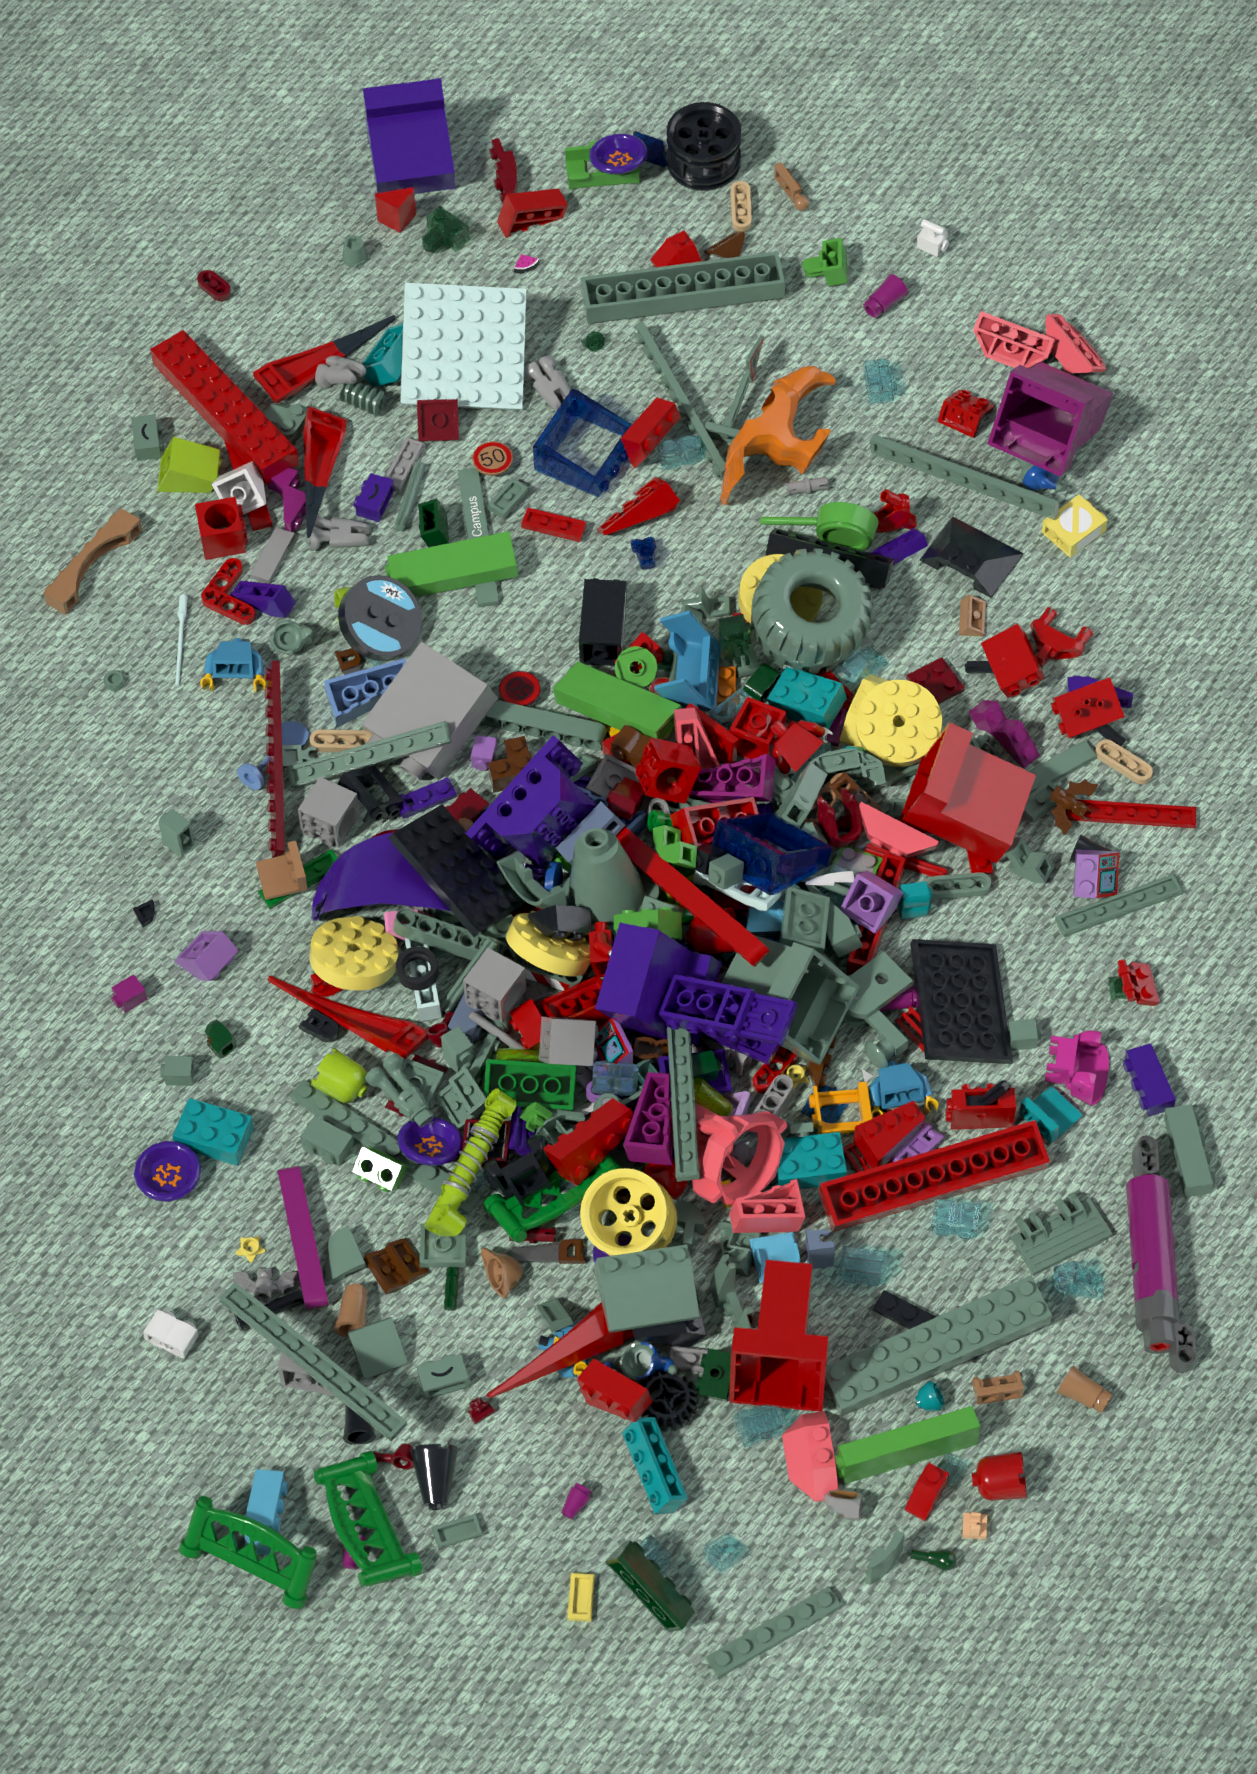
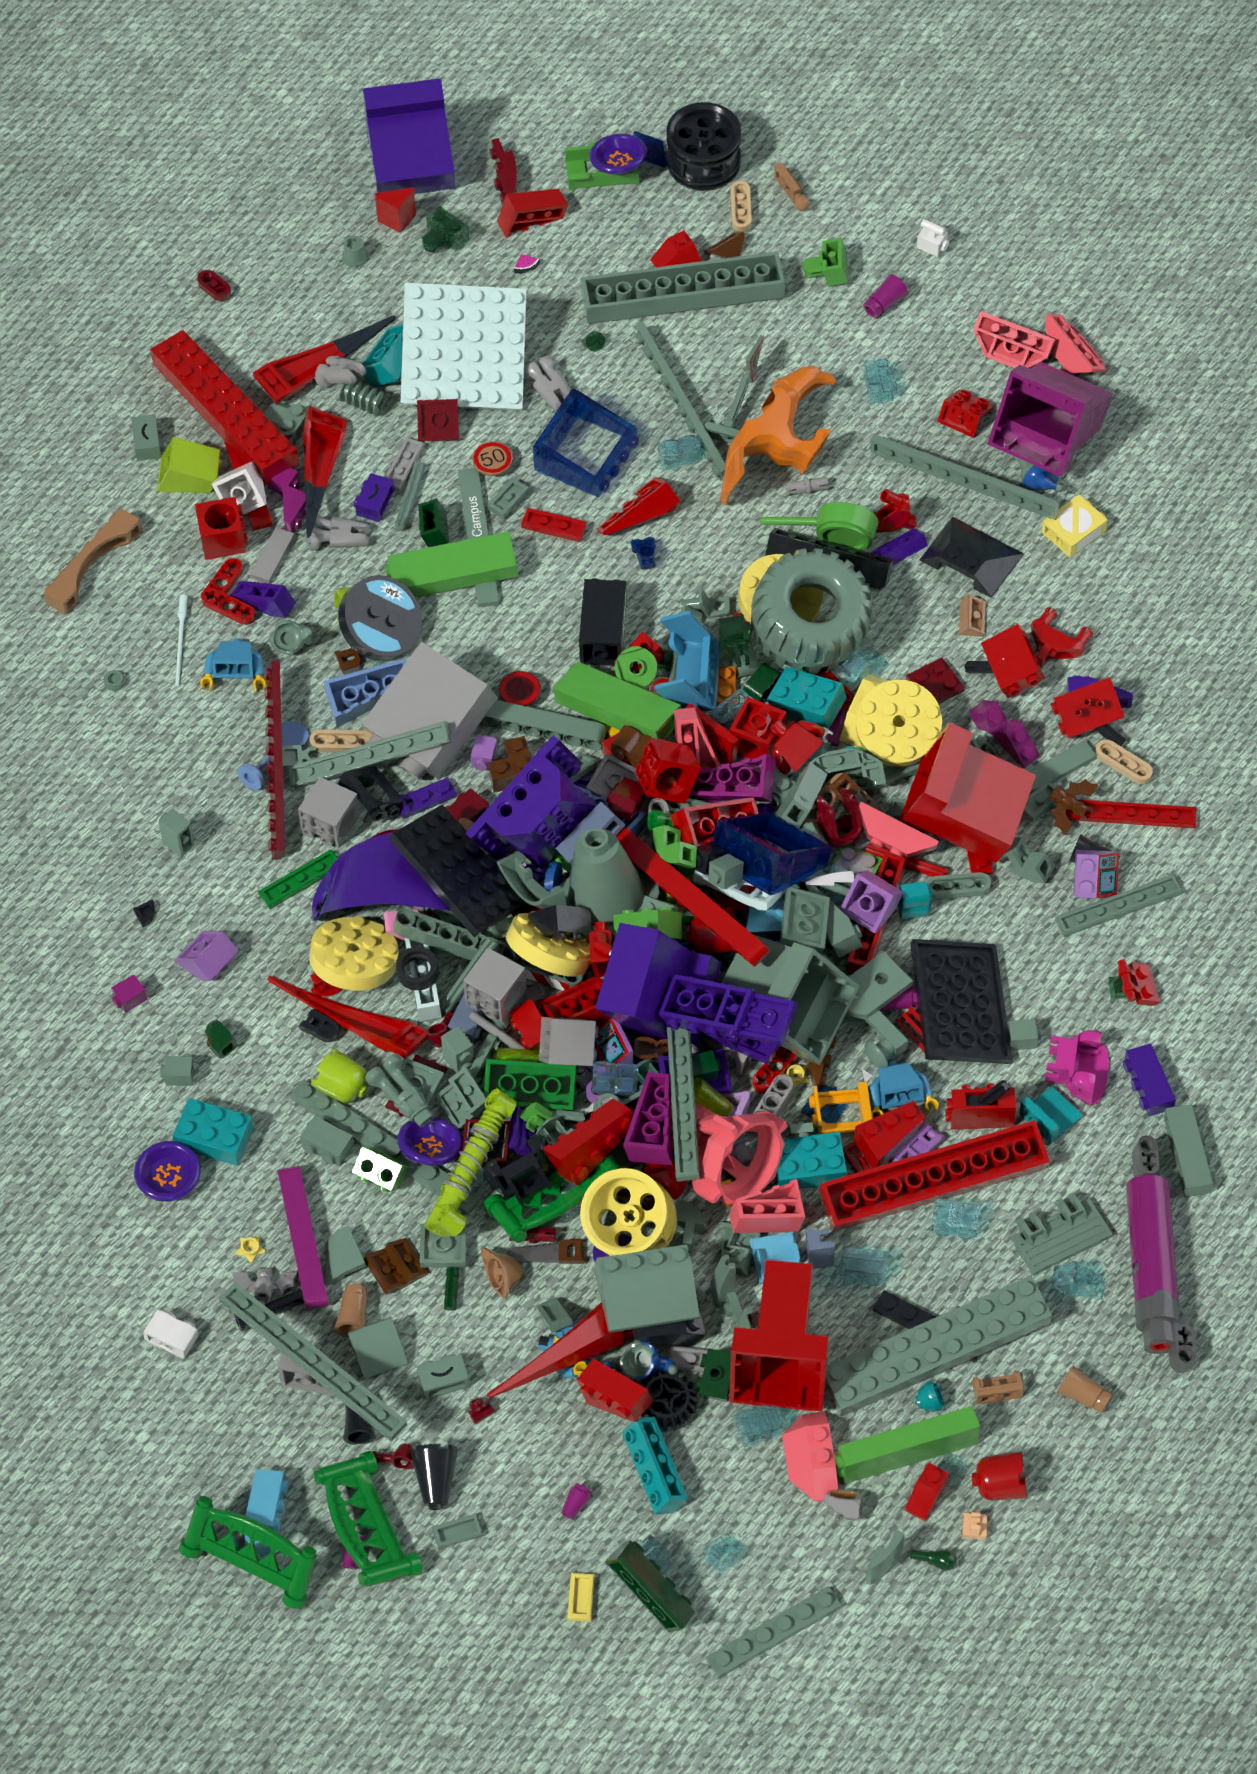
medium nougat bracket [256,841,308,900] -> none
red slope [621,397,681,468] -> none

